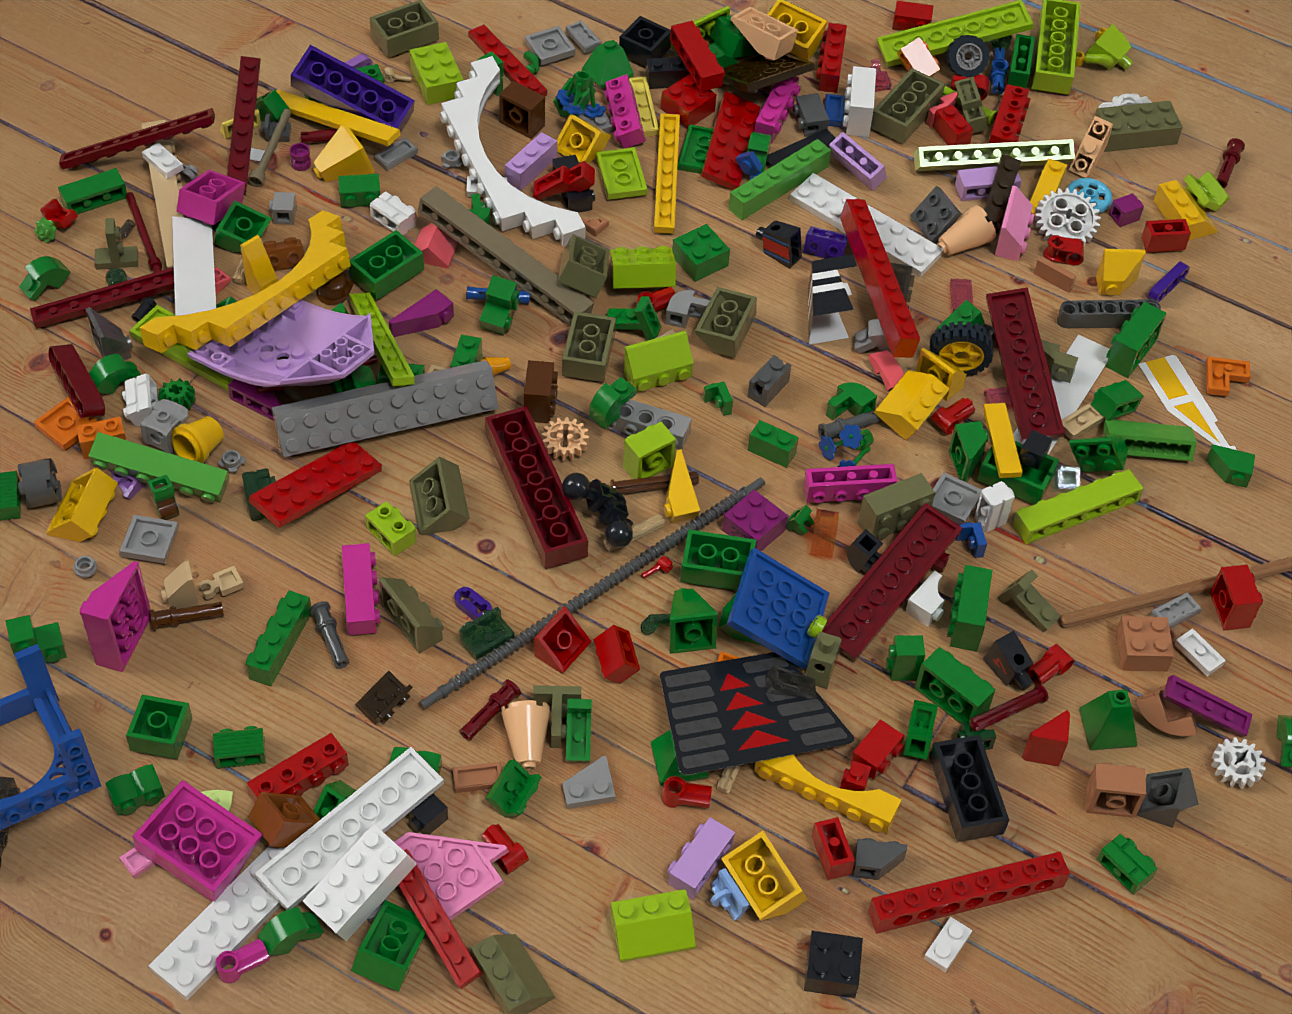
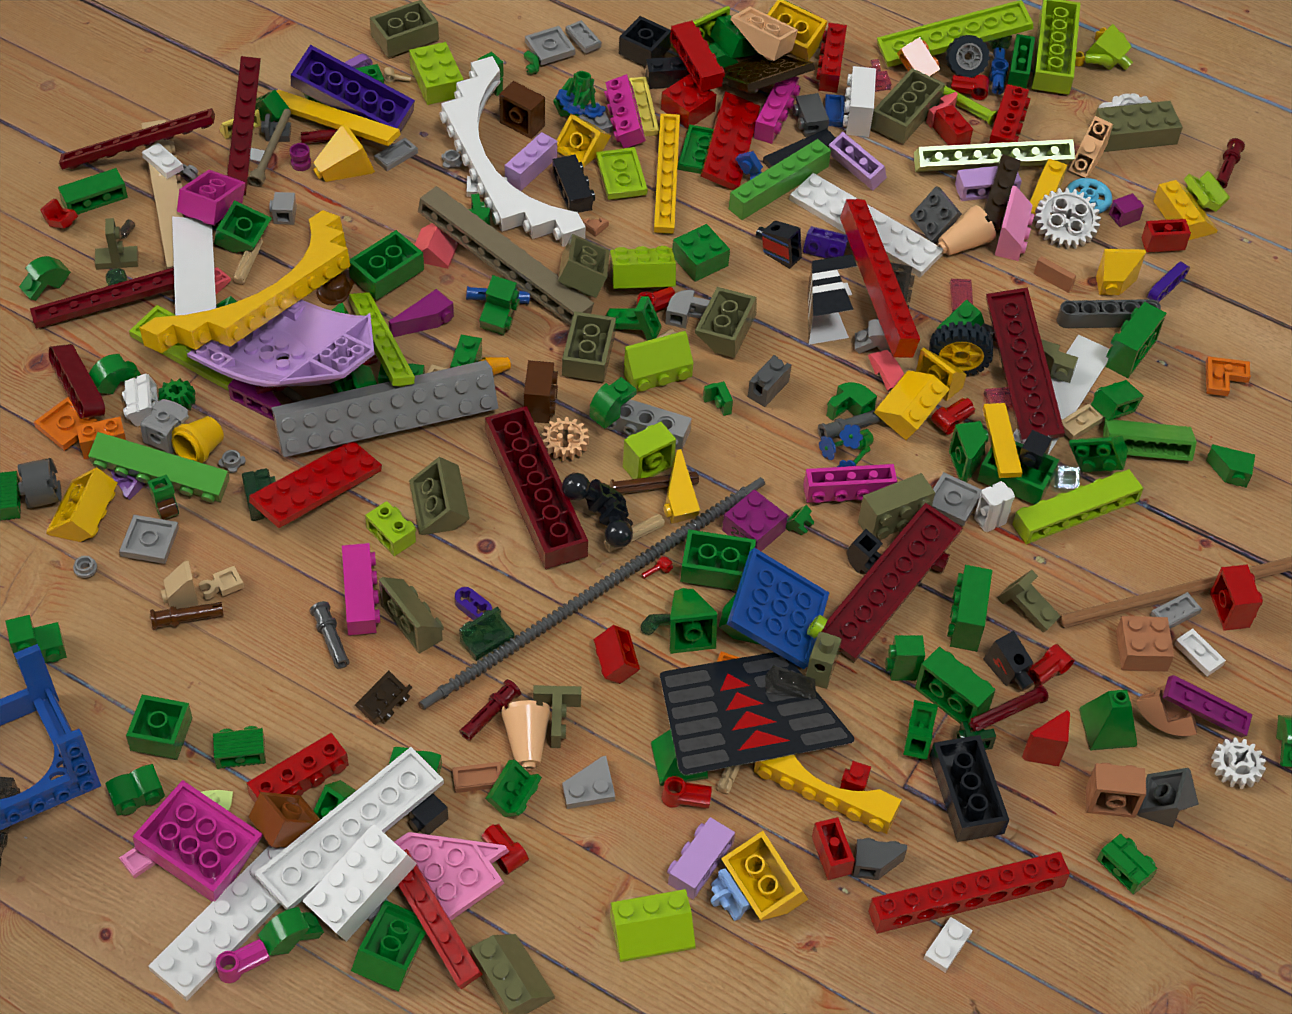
bright green plant [34,217,57,243] -> none
dark pink slope [80,561,151,672] -> none
flat silver slope [85,307,133,360] -> none
dark red bar [126,192,162,273] -> none
black pin [131,297,157,323] -> none
yellow slope [240,235,278,294] -> none
green brick [245,590,311,687] -> none
dark orange bracket [263,237,304,270] -> none
green brick [338,174,381,208] -> none
white brick [370,192,417,235] -> none
red plate [468,24,547,97] -> none
red slope [533,161,595,201] -> none
red slope [534,606,592,673] -> none
green bracket [566,699,592,763] -> none
green slope [582,40,634,89] -> none
green brick [748,132,772,172] -> none
green brick [748,420,799,468] -> none
black brick [804,930,863,999] -> none
clear orange brick [810,508,839,557] -> none
red brick [850,719,904,780] -> none
red brick [892,0,934,31] -> none
white arch [905,571,944,627] -> none
olive slope [955,77,988,134] -> none
blue bracket [956,522,987,558] -> none
red piece [1043,235,1084,266] -> none
sticker [1139,355,1237,450] -> none

